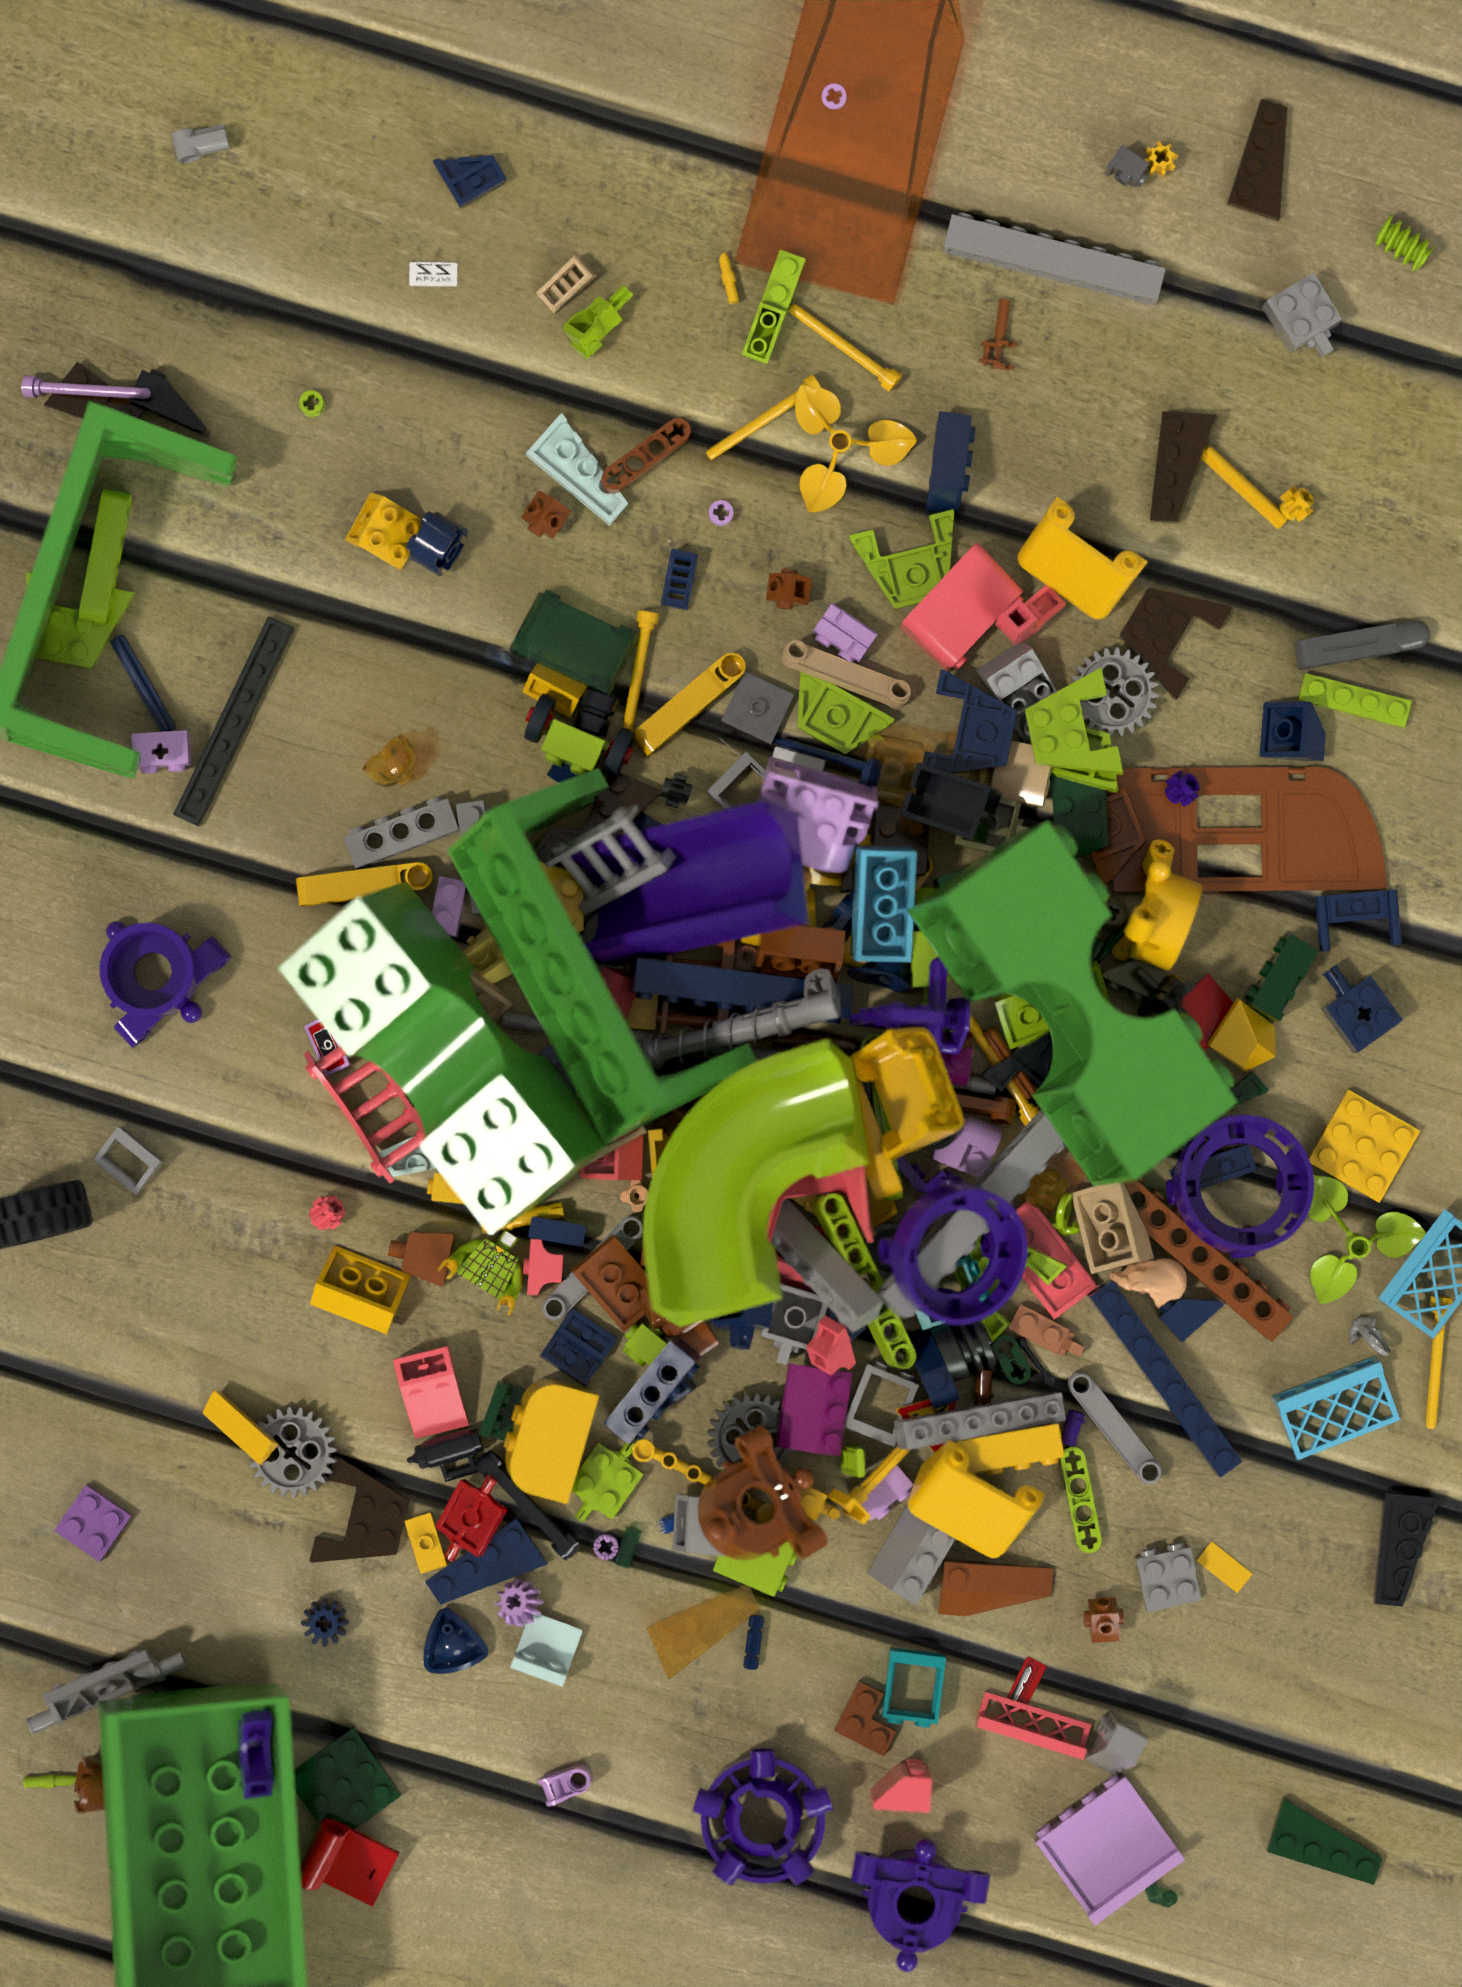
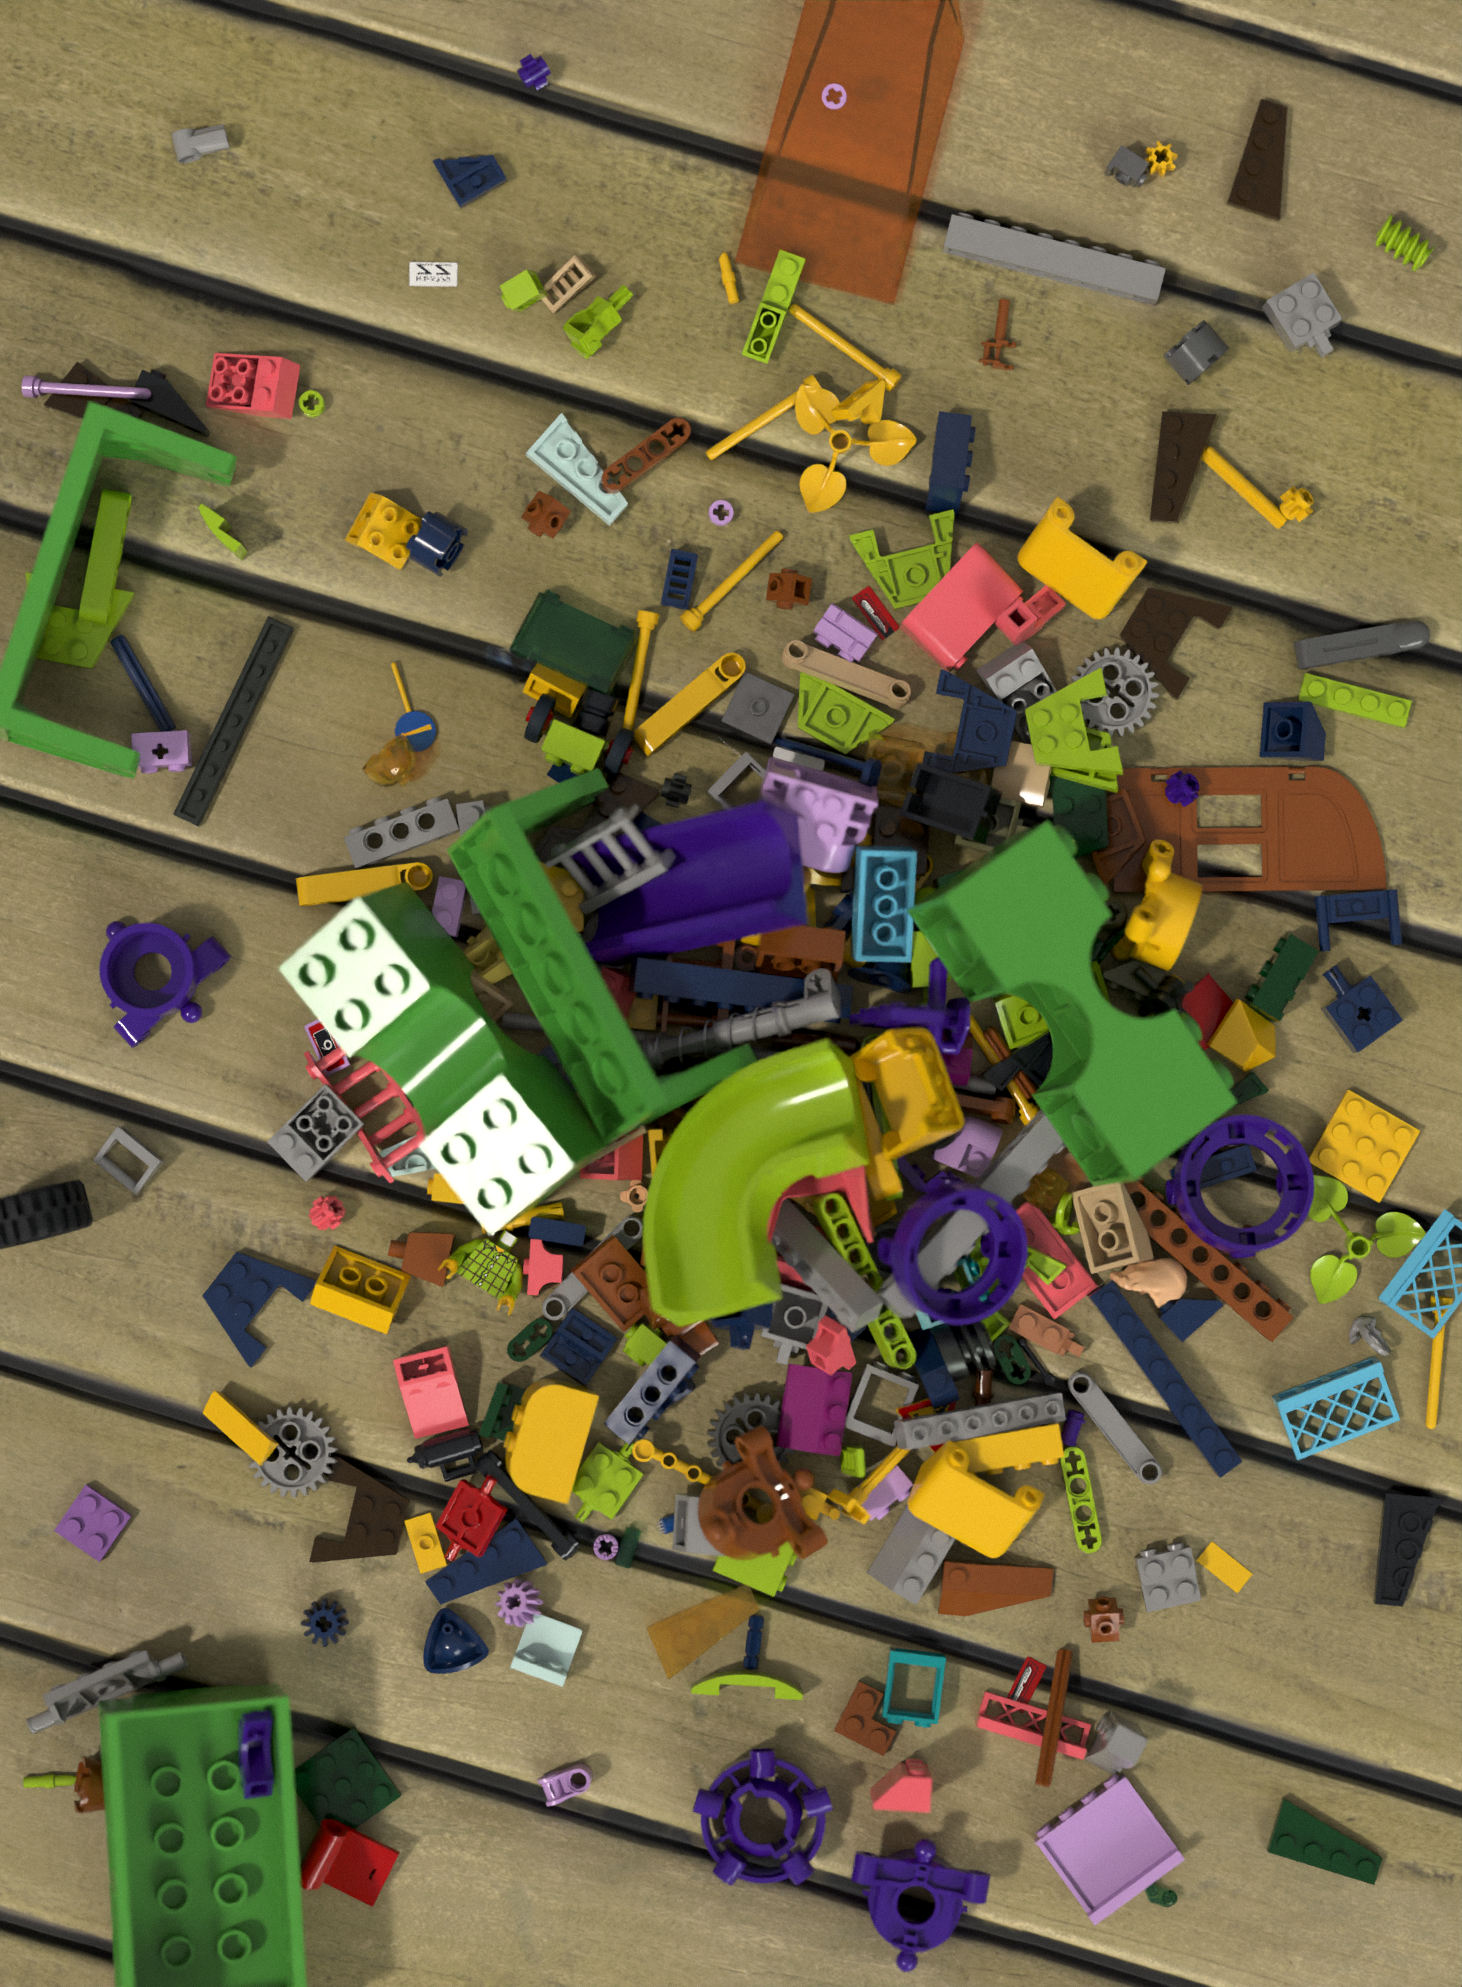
none -> lime slope [198,503,248,561]
none -> dark blue wing [202,1252,317,1368]
none -> coral slope [206,353,300,419]
none -> light grey slope [267,1084,365,1181]
none -> blue piece [391,662,436,752]
none -> lime brick [500,269,548,312]
none -> dark green beam [507,1318,553,1362]
none -> dark purple gear [517,54,551,90]
none -> yellow piece [679,530,783,633]
none -> lime slope [691,1670,803,1700]
none -> yellow slope [831,379,885,424]
none -> sticker [852,586,899,640]
none -> dark orange axle [1035,1649,1073,1787]
none -> dark grey brick [1163,320,1230,385]

